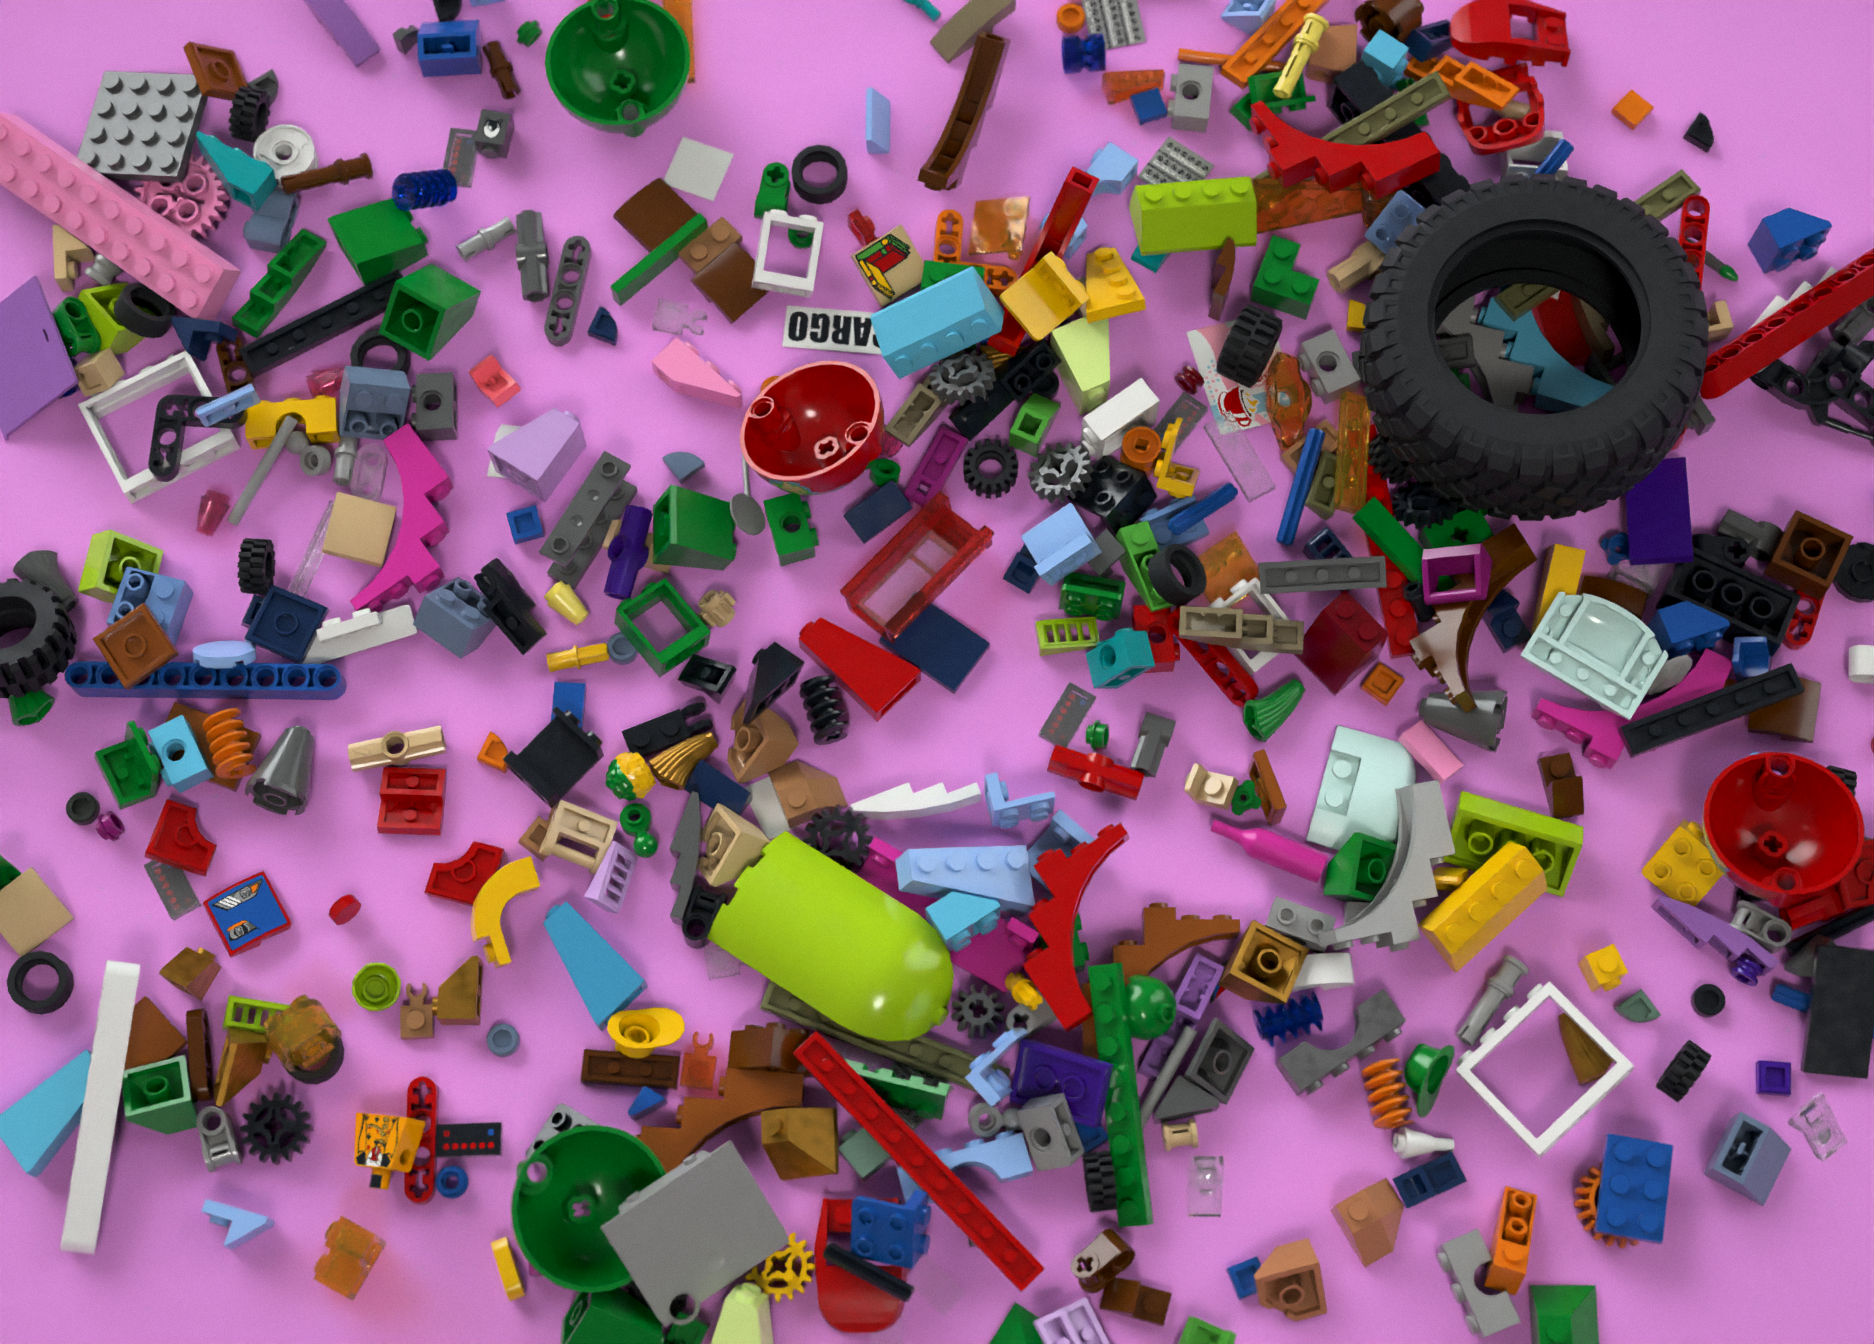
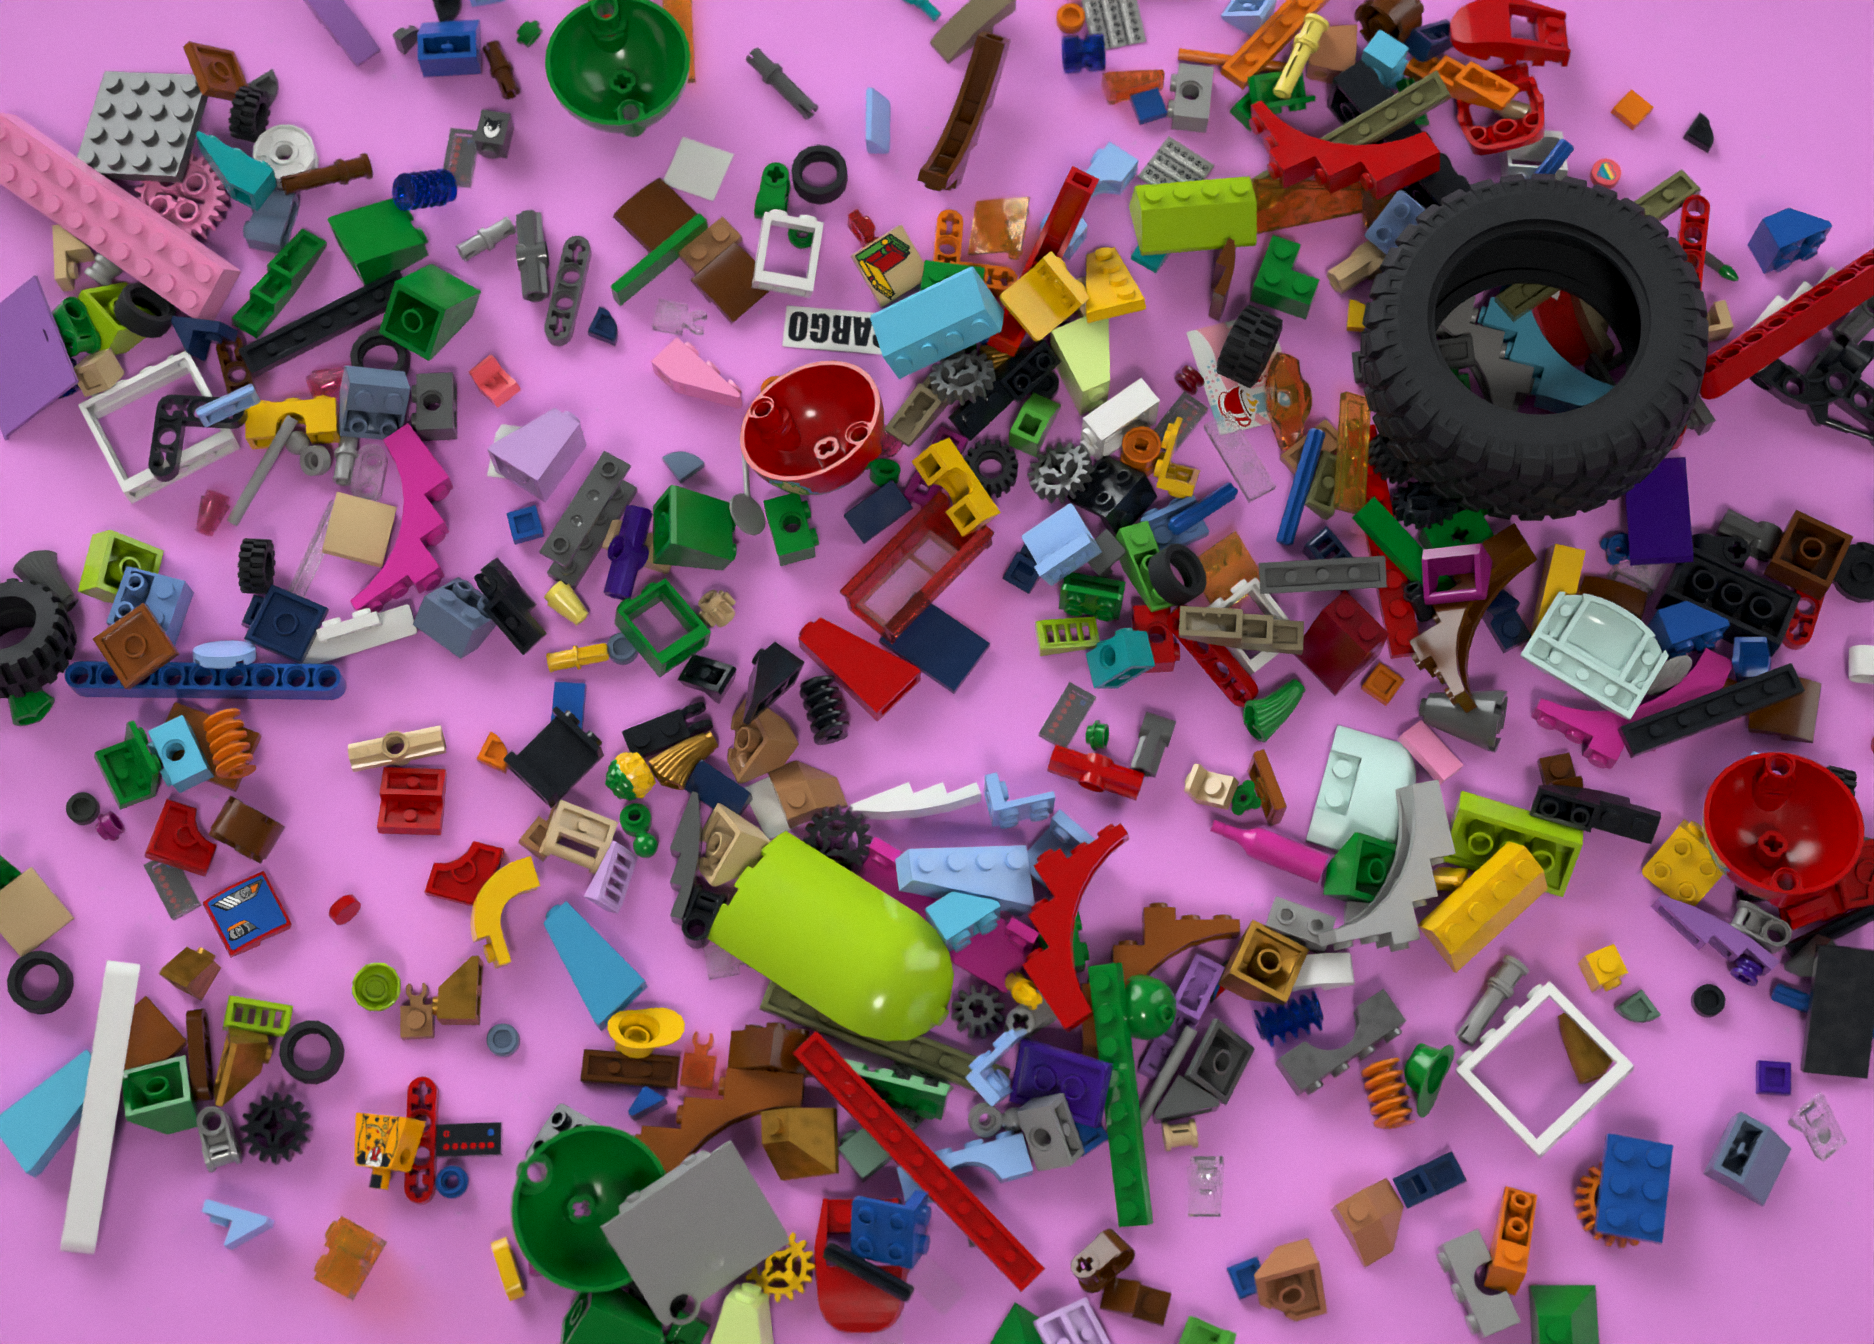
dark grey cone [245,725,315,815] -> none
clear yellow brick [263,995,342,1072] -> none
black tyre [1083,1151,1117,1213] -> none
light grey brick [1297,329,1361,405] -> none
white cone [1393,1127,1455,1159] -> none
black tyre [1656,1040,1712,1102] -> none
none -> reddish brown brick [208,795,285,864]
none -> dark grey pin [746,48,819,120]
none -> yellow arch [911,438,1001,537]
none -> black slope [1529,785,1662,844]
none -> coral tile [1590,159,1621,189]

